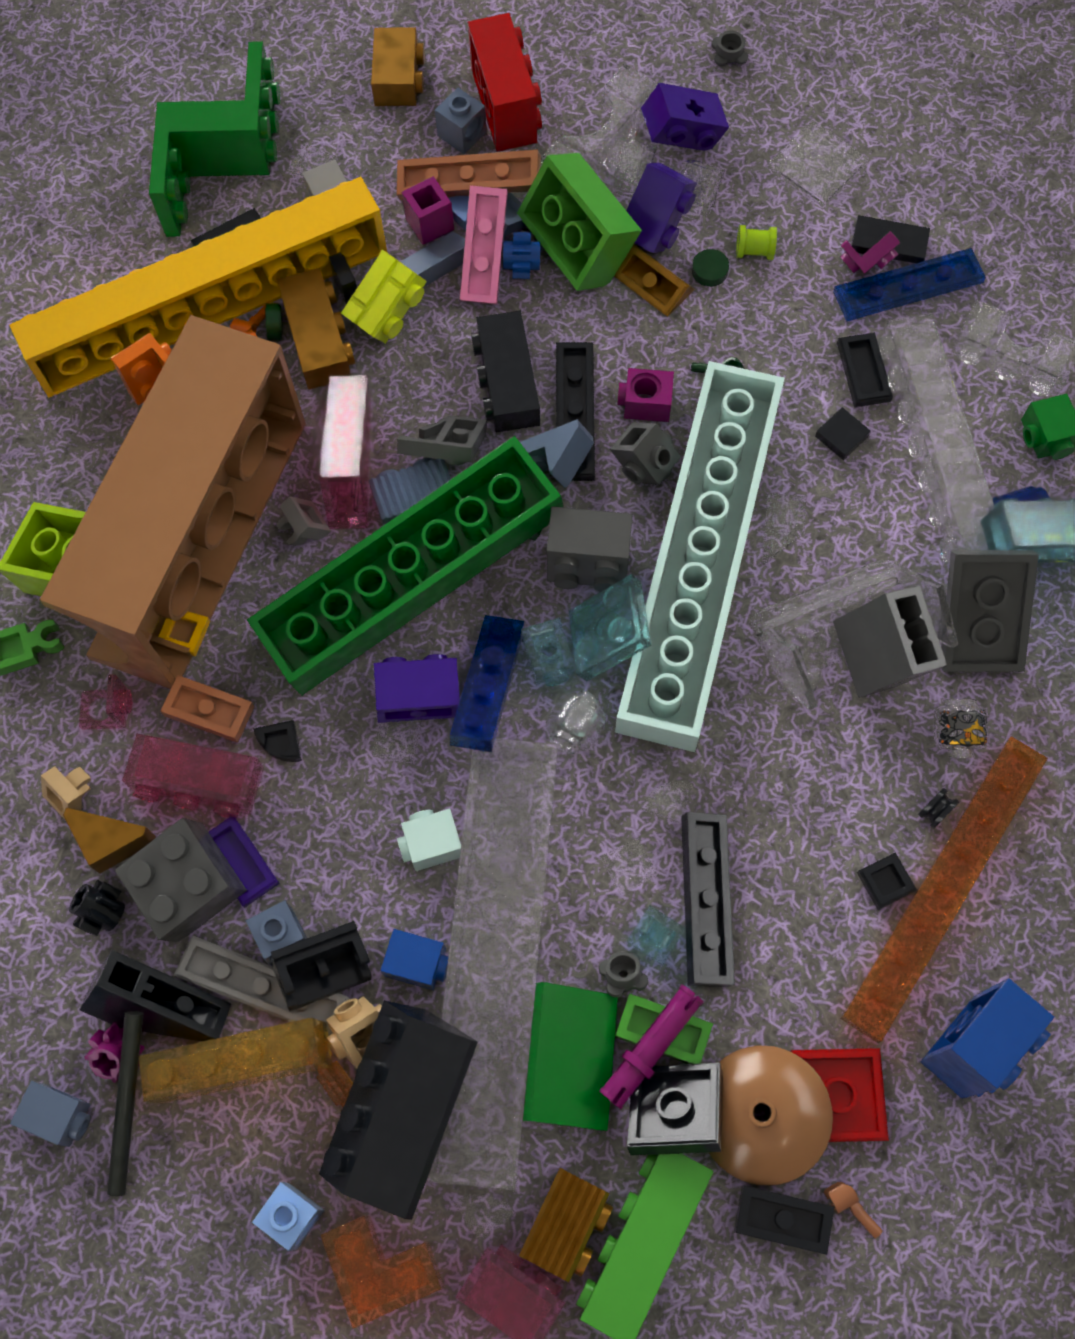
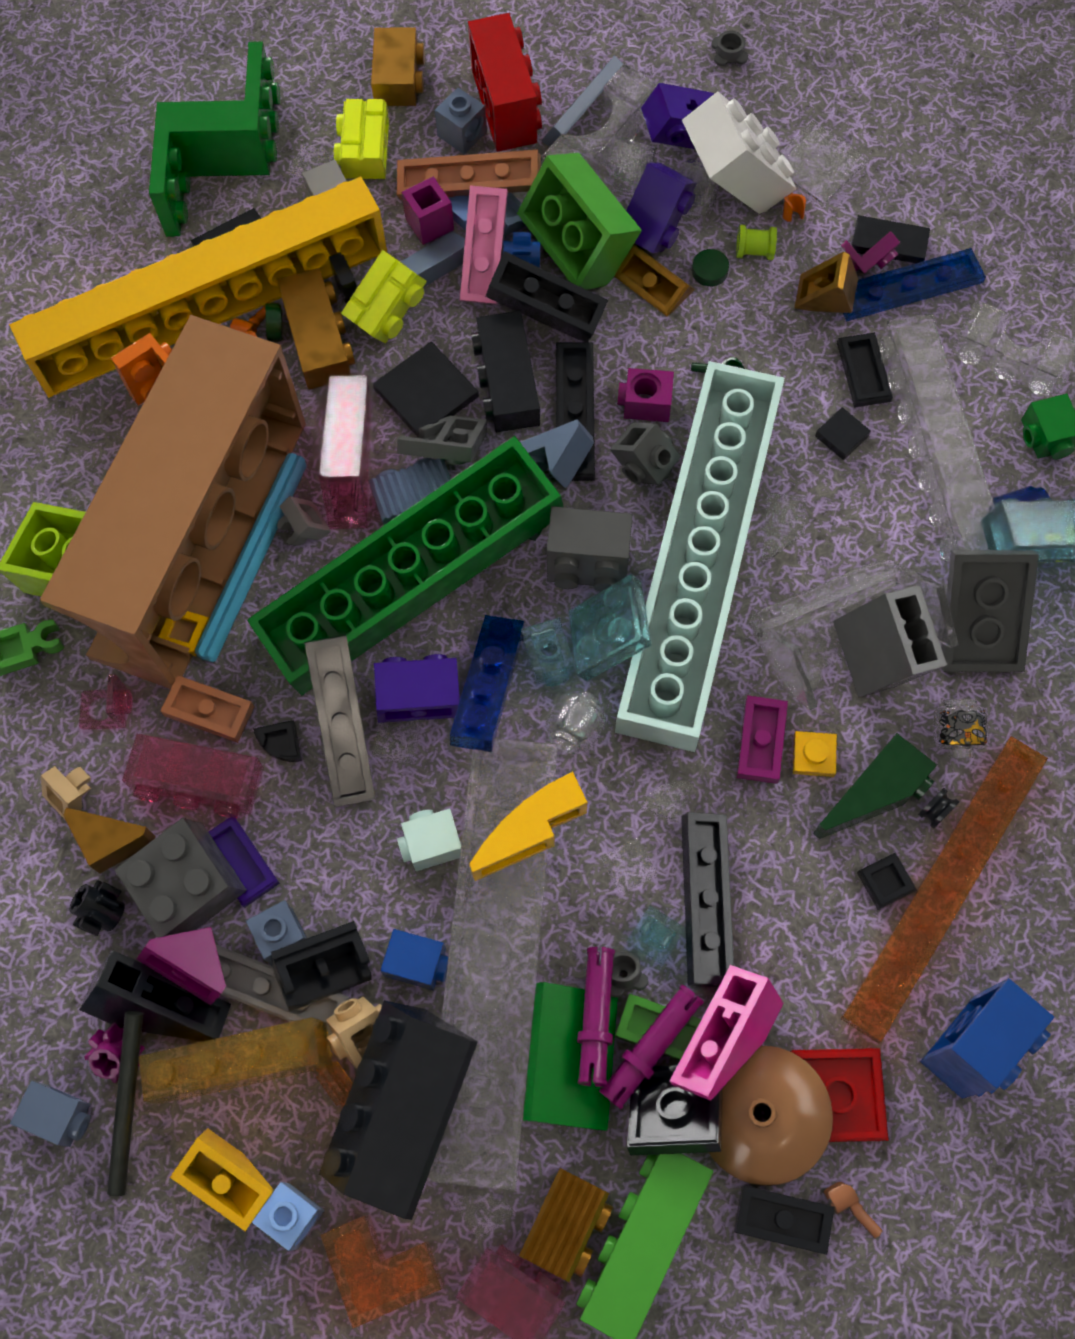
none -> magenta slope [136,927,226,1005]
none -> yellow slope [170,1128,274,1231]
none -> medium azure axle [195,453,307,662]
none -> plate [304,635,376,807]
none -> neon yellow brick [334,99,389,179]
none -> black tile [373,341,479,438]
none -> yellow slope [469,771,588,881]
none -> black brick [485,251,608,342]
none -> sand blue tile [541,55,623,148]
none -> magenta pin [577,947,615,1087]
none -> dark pink slope [670,965,784,1101]
none -> white brick [682,91,796,214]
none -> magenta plate [736,695,788,784]
none -> orange hand [782,192,806,222]
none -> yellow plate [793,731,837,777]
none -> pearl gold slope [795,252,858,313]
none -> dark green slope [813,733,937,839]

